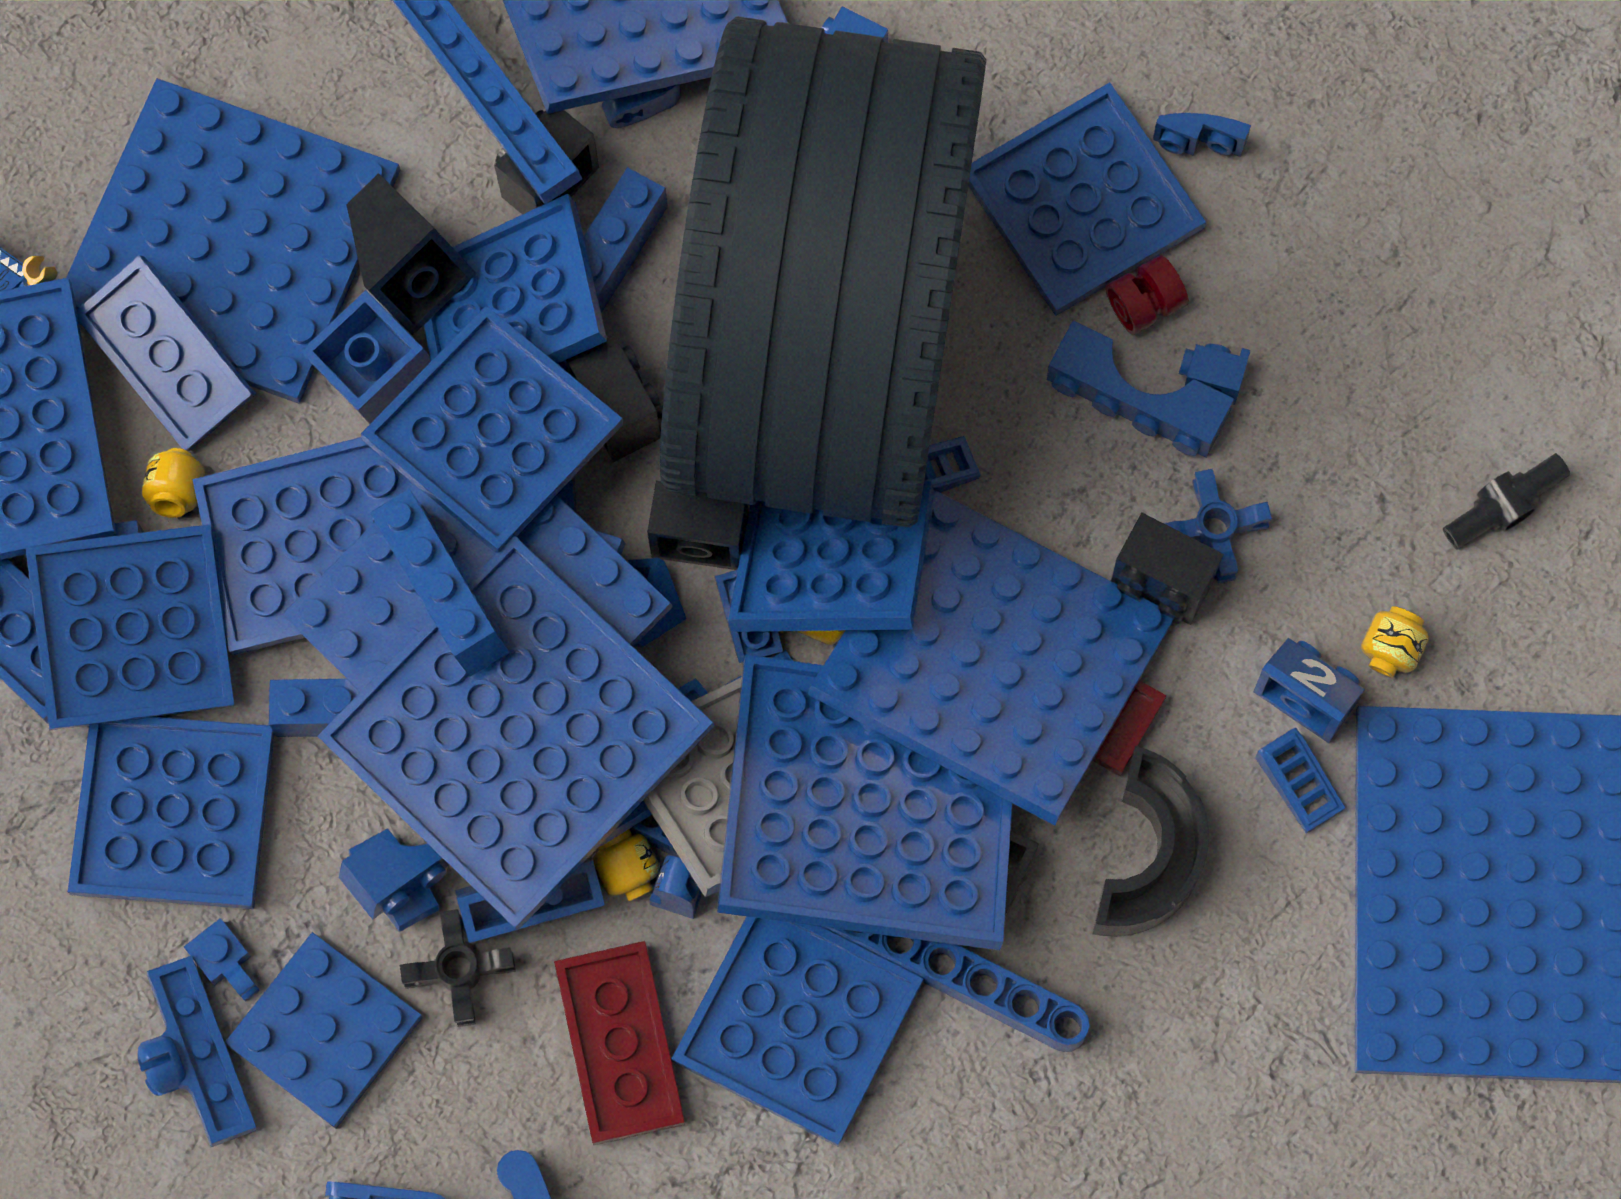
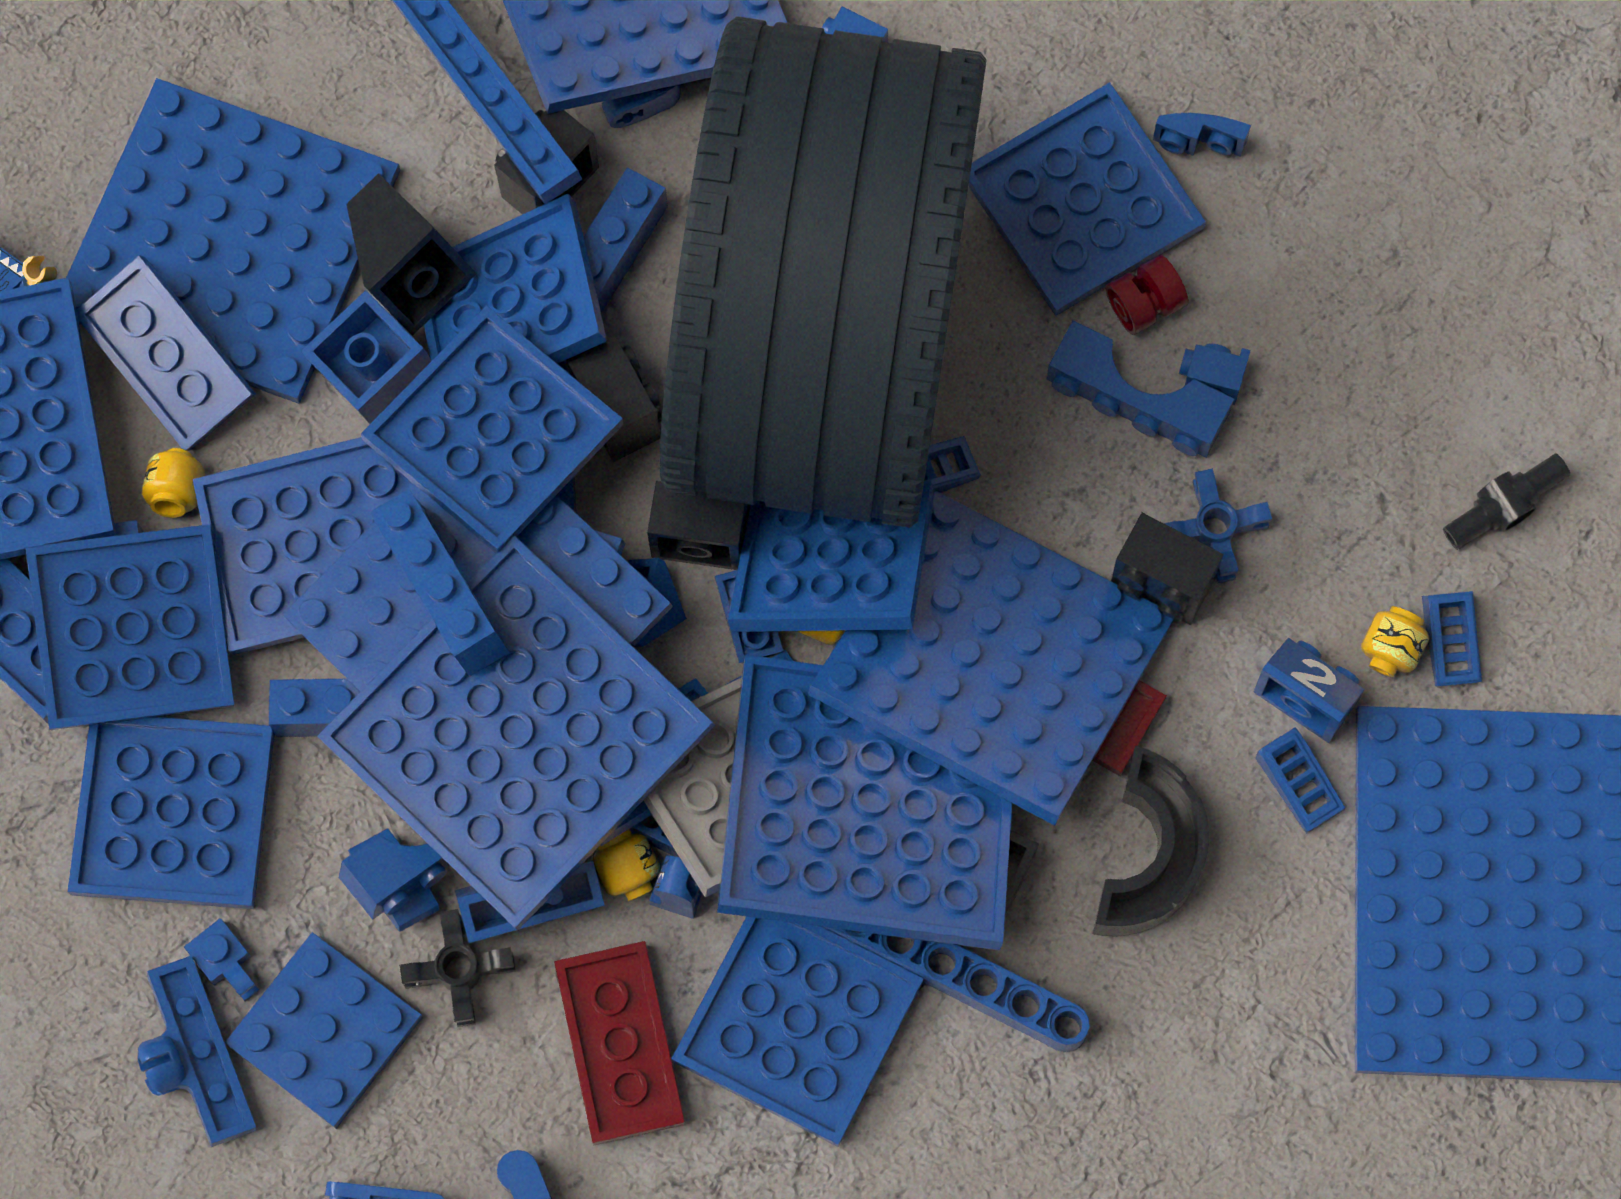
none -> blue slope [1422,591,1482,686]

